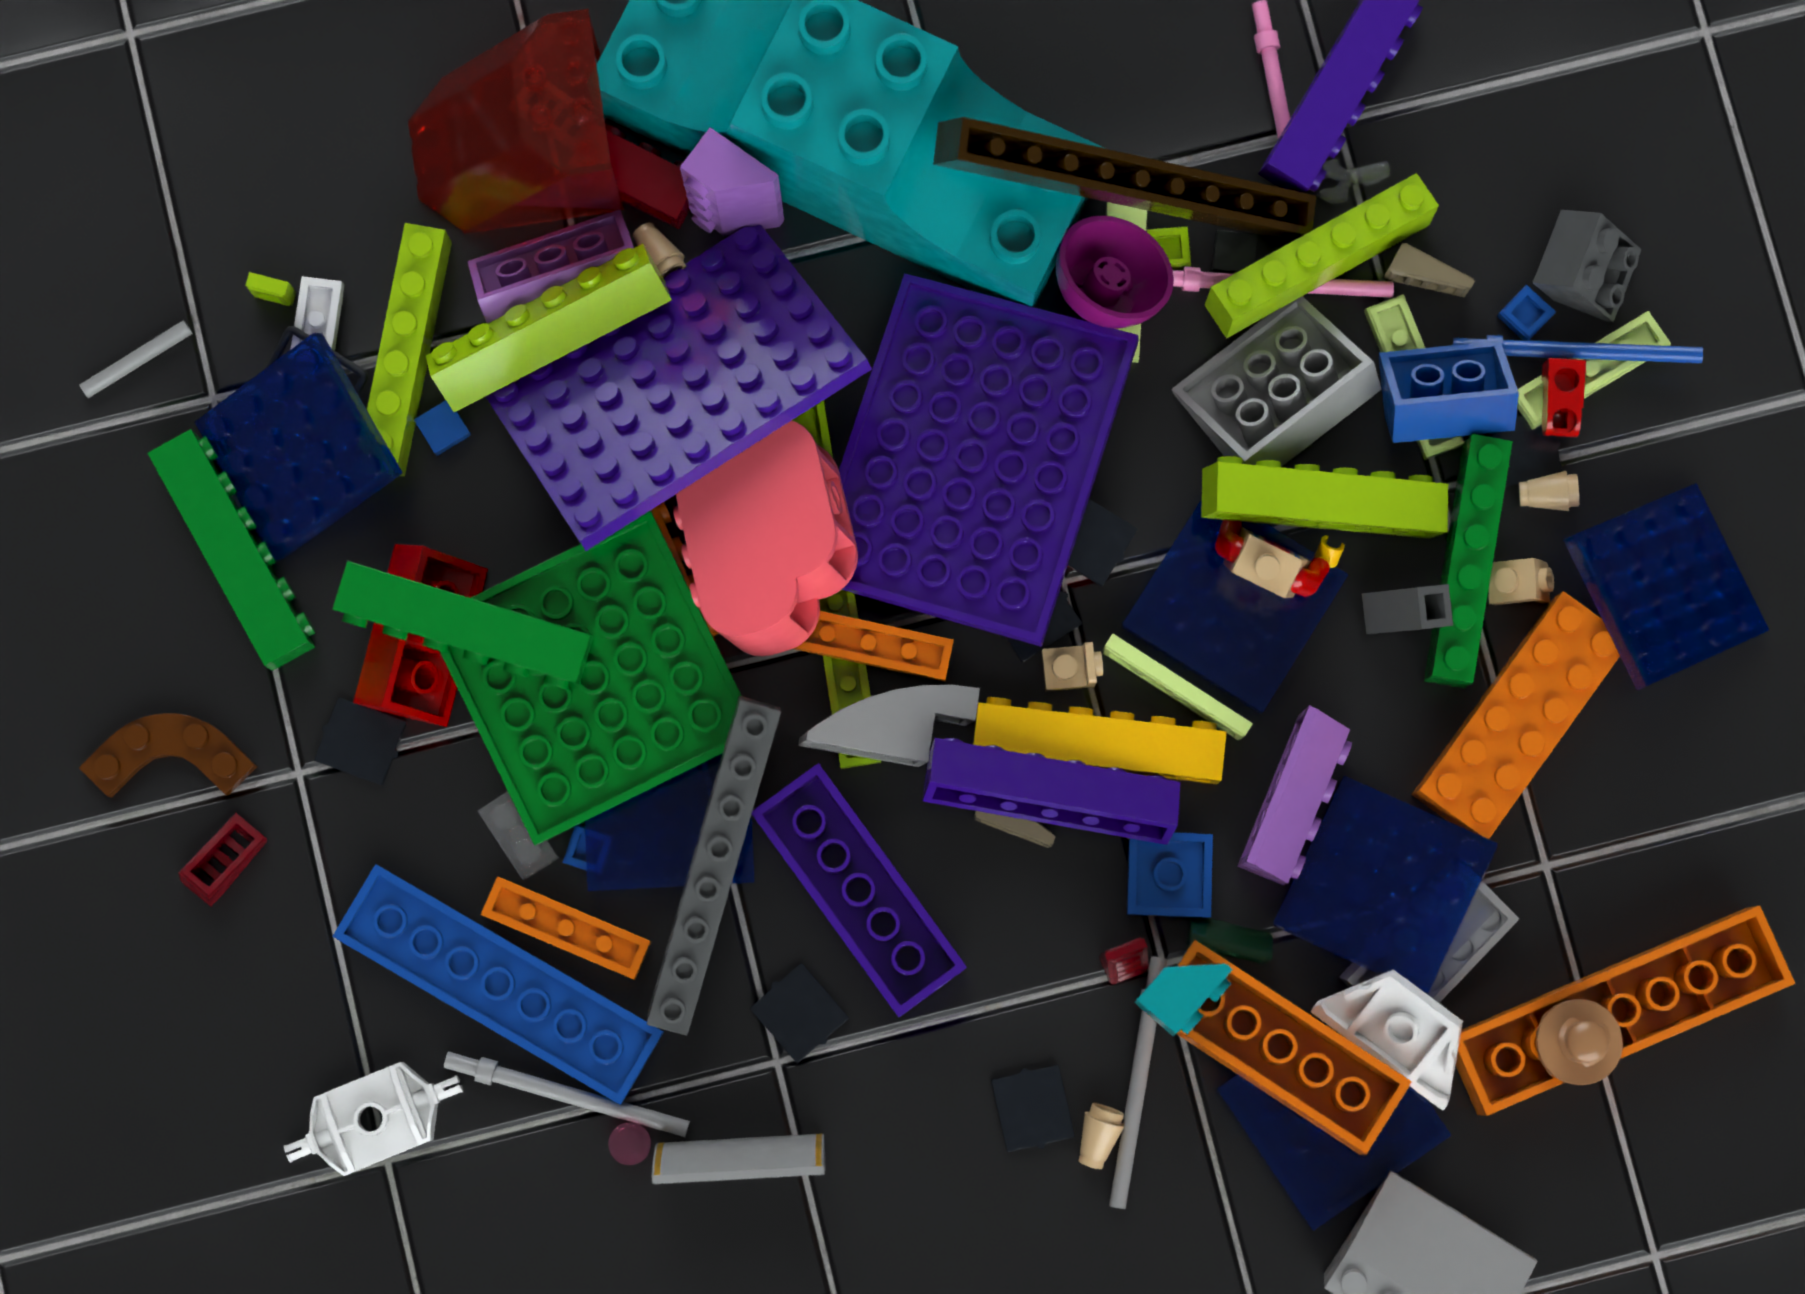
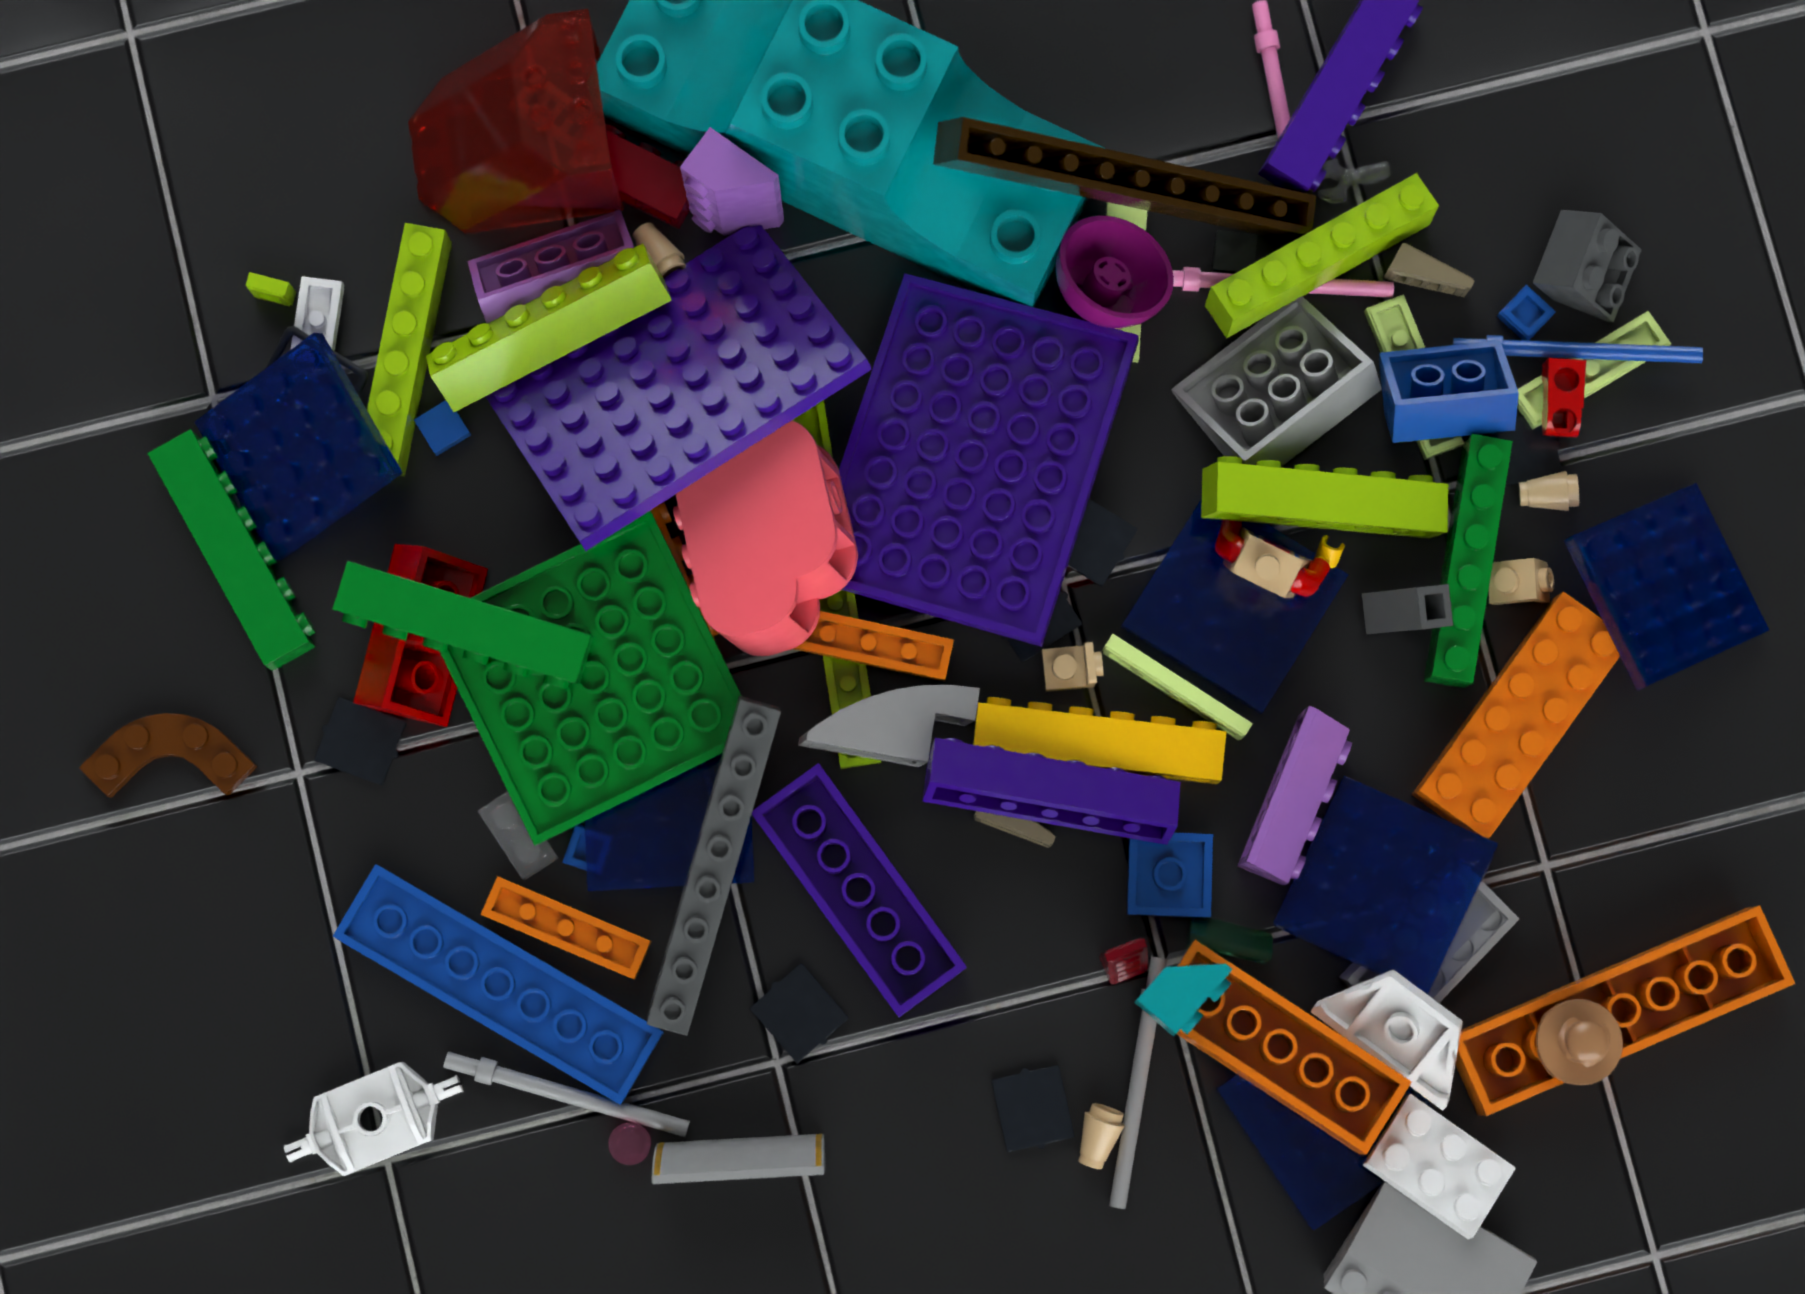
light grey bar [79,320,193,398] -> none
dark red slope [178,813,267,906] -> none
lime tile [1147,227,1191,270] -> none
none -> white plate [1363,1094,1516,1240]

